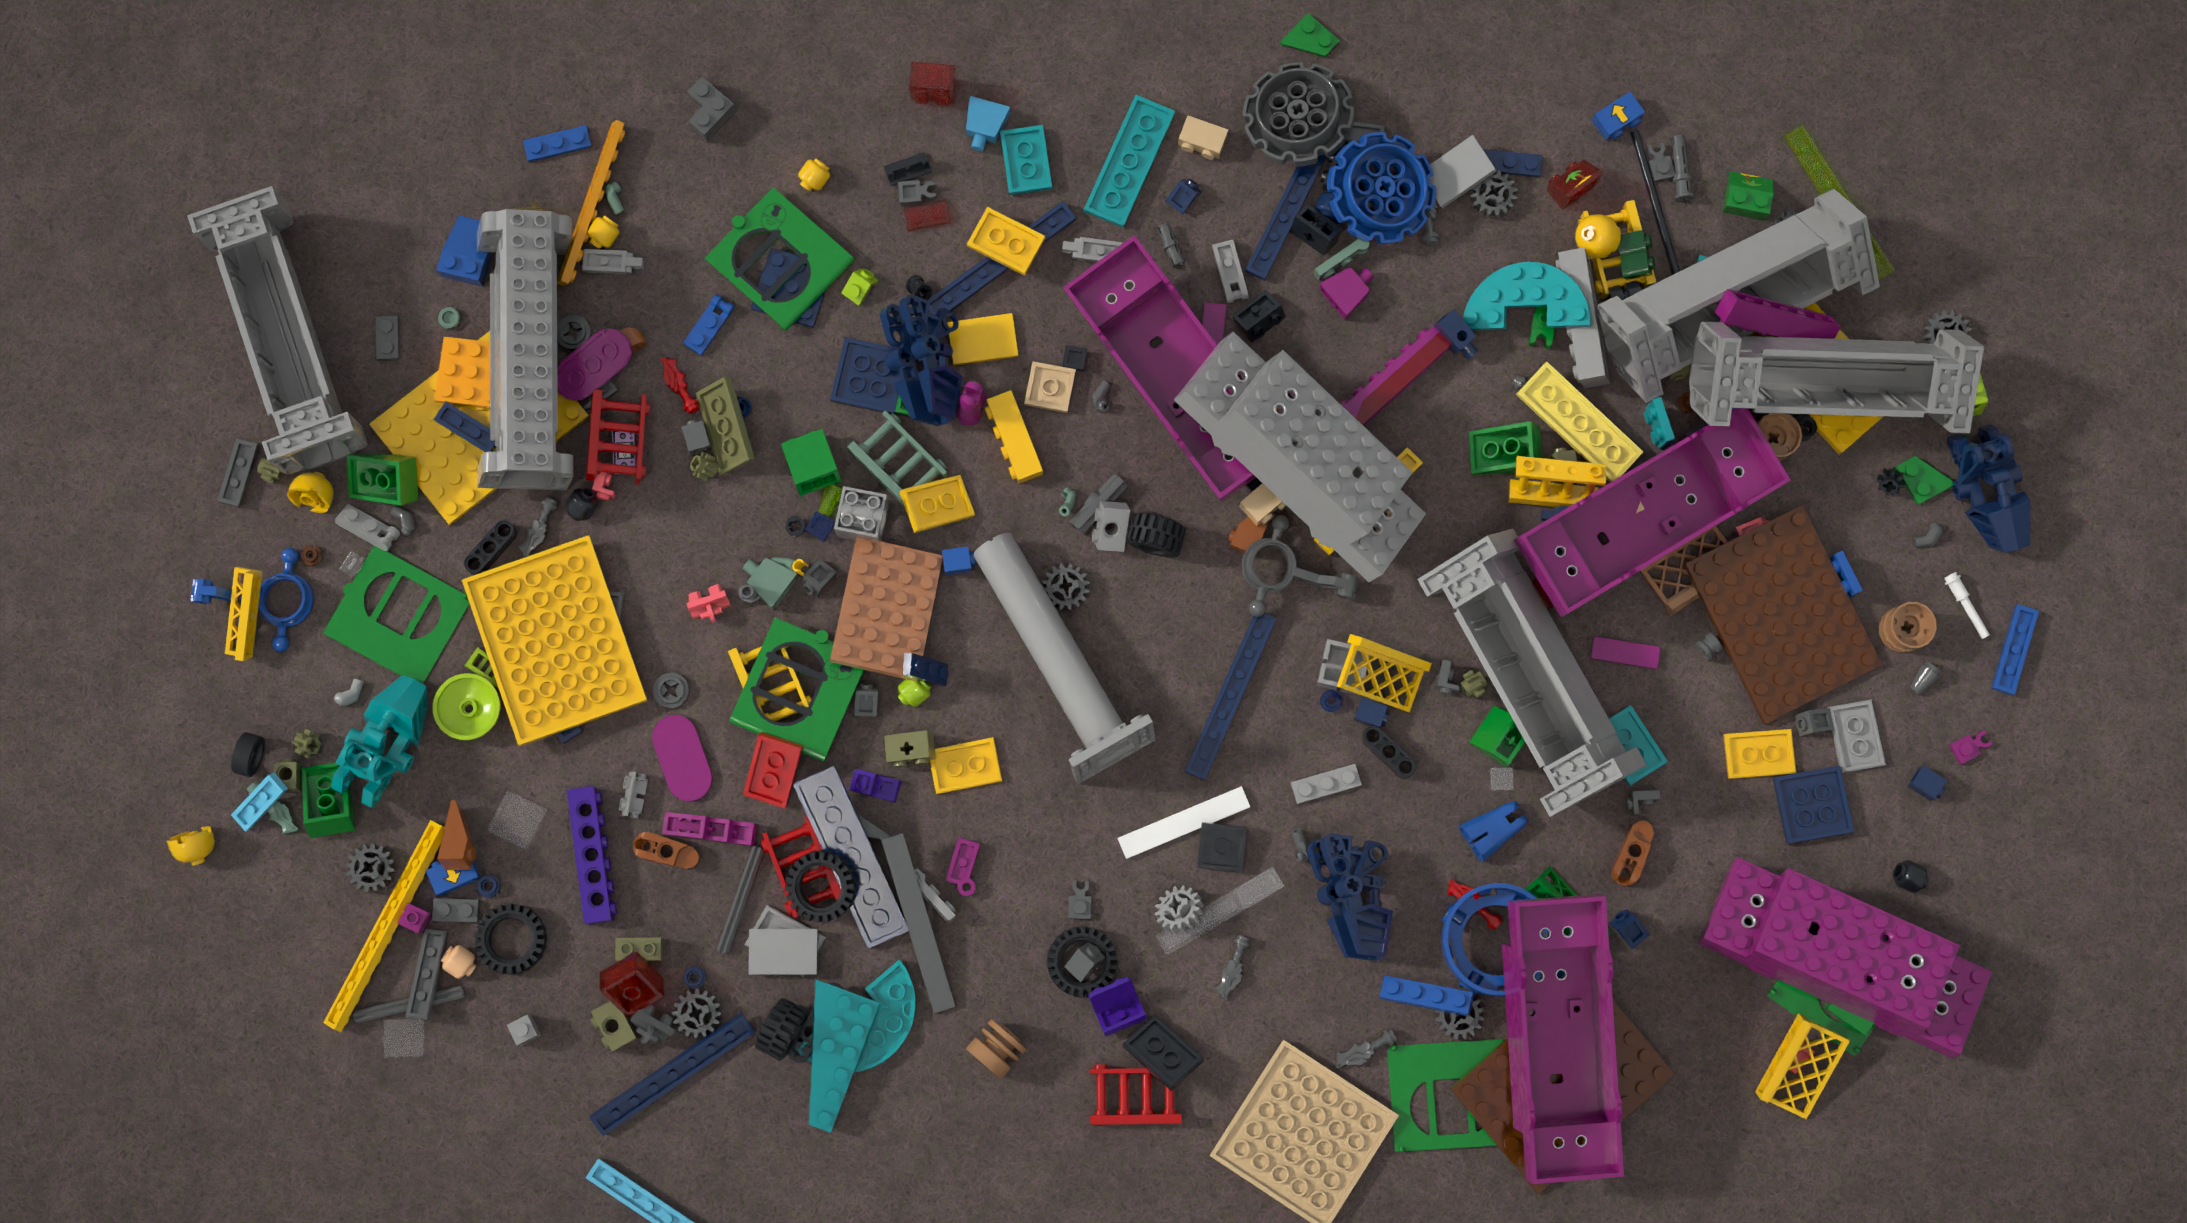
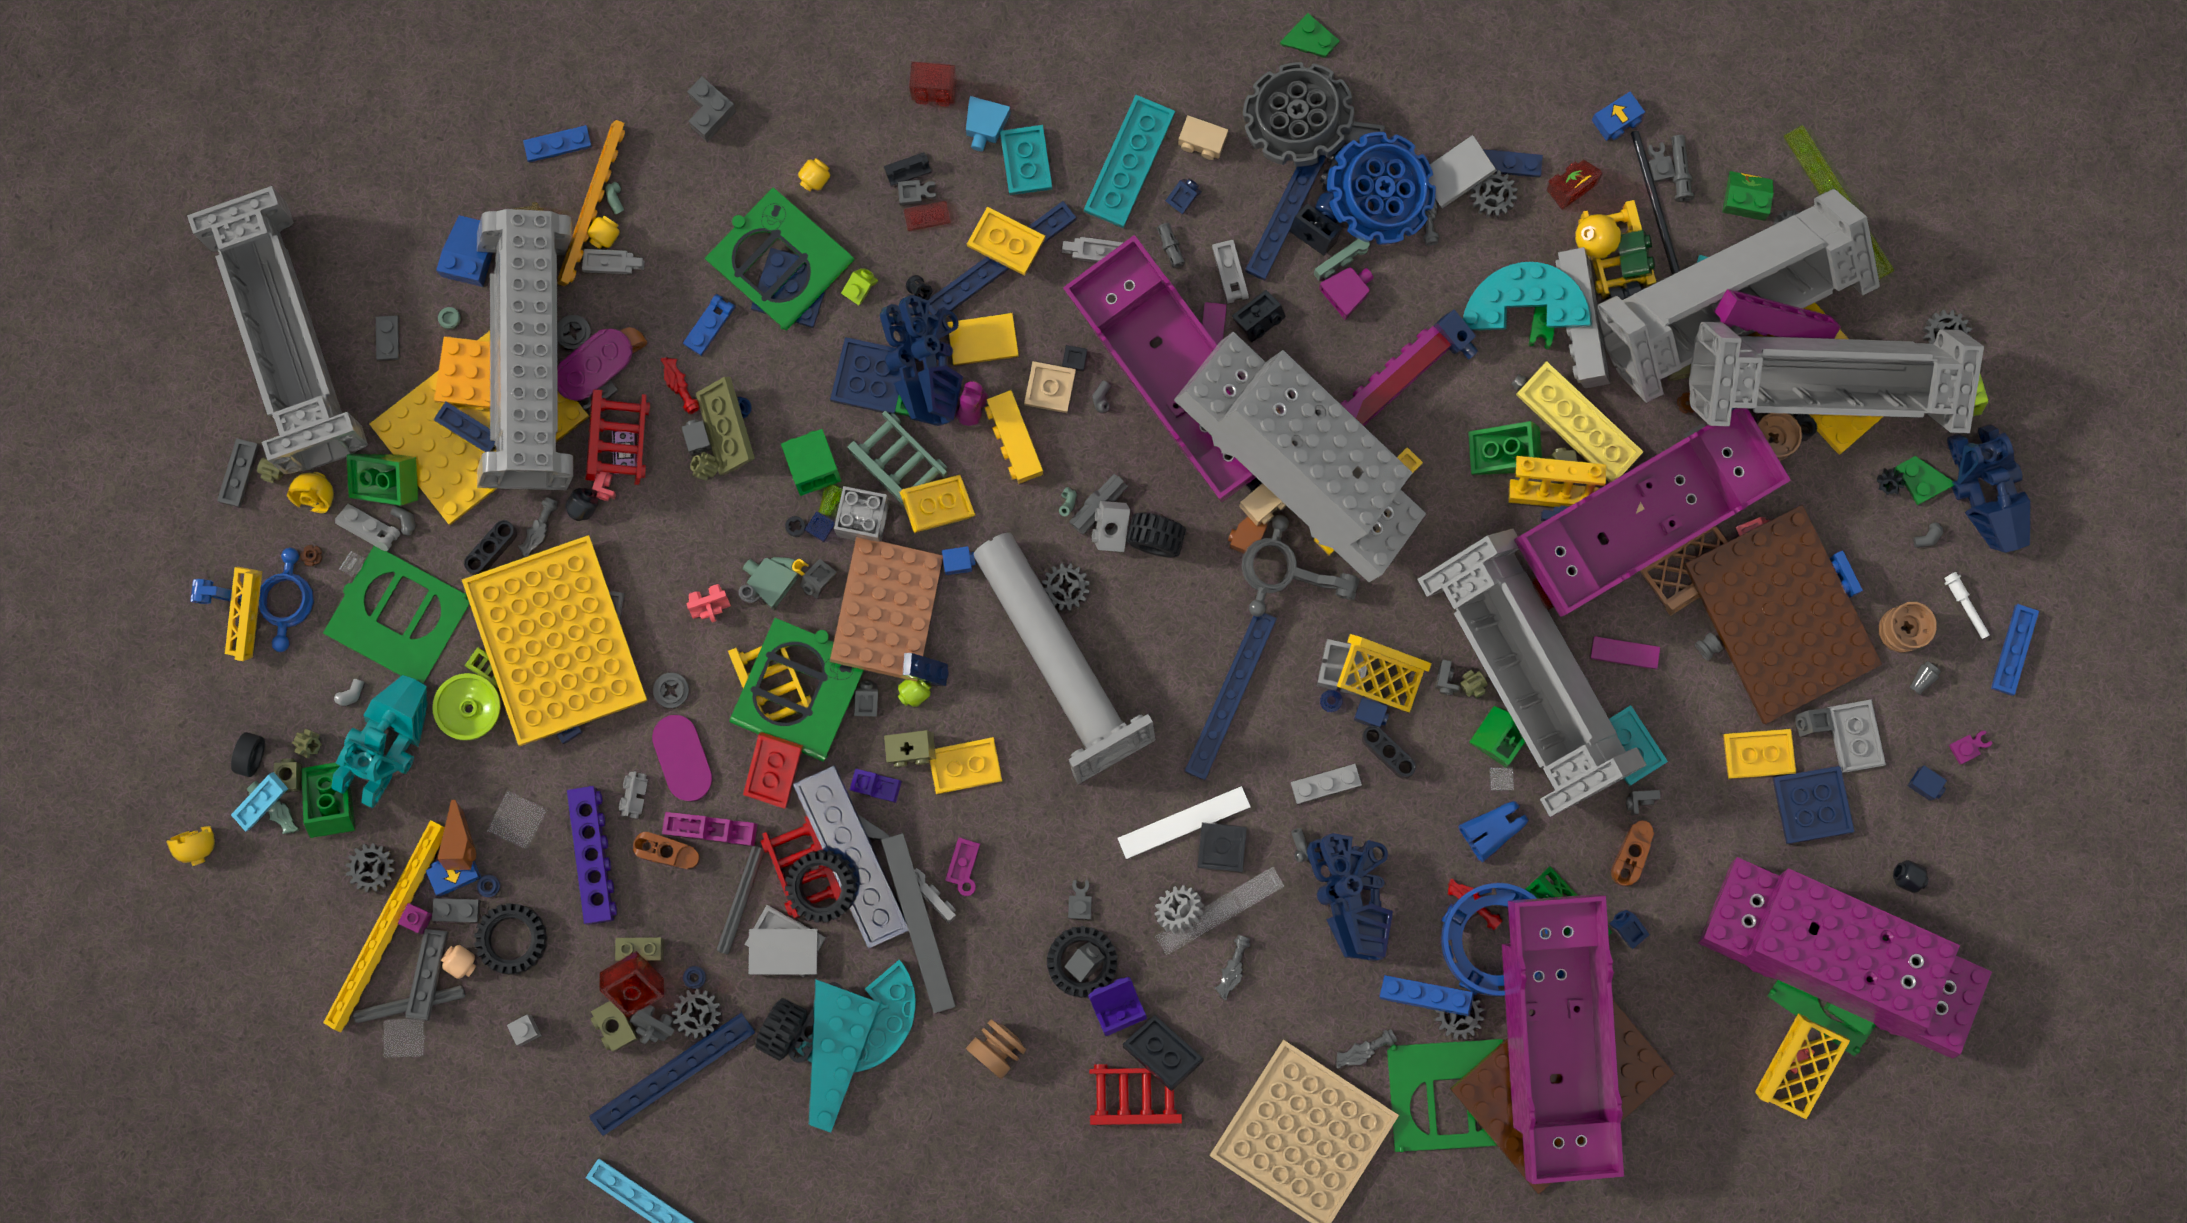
teal plate [1644,397,1675,449] -> none

